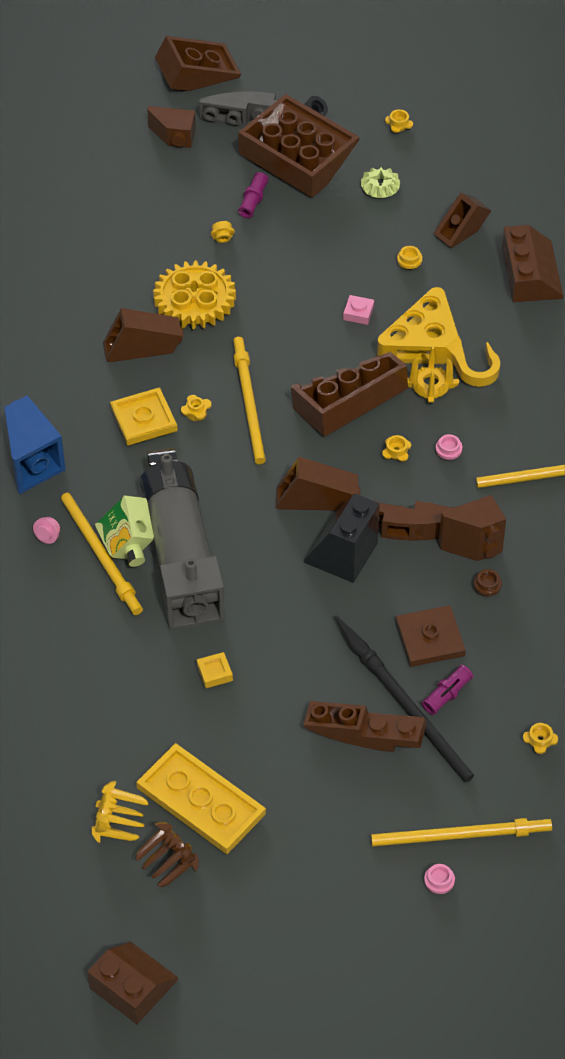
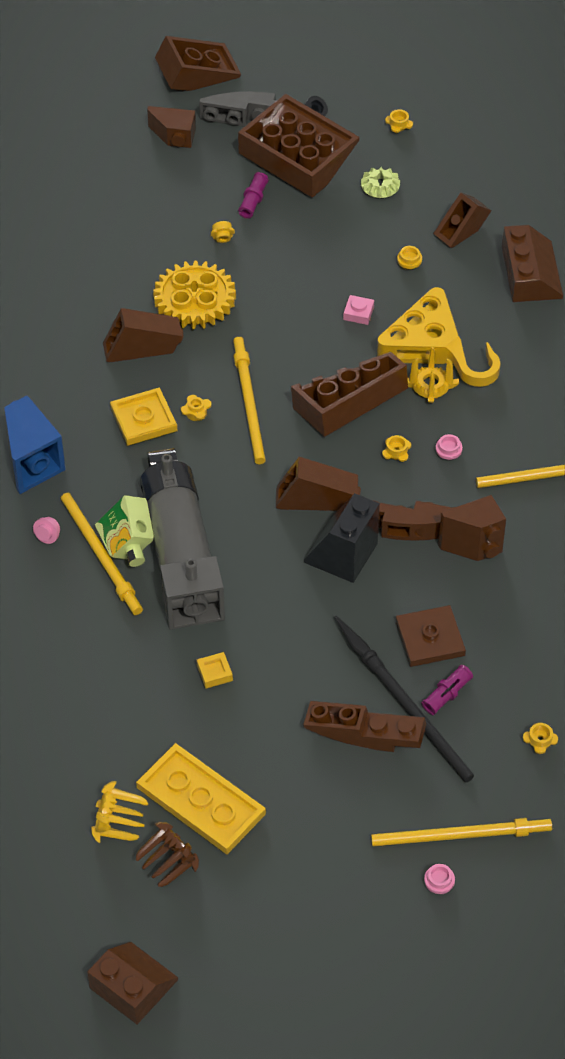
reddish brown plate [474,569,502,596] -> none

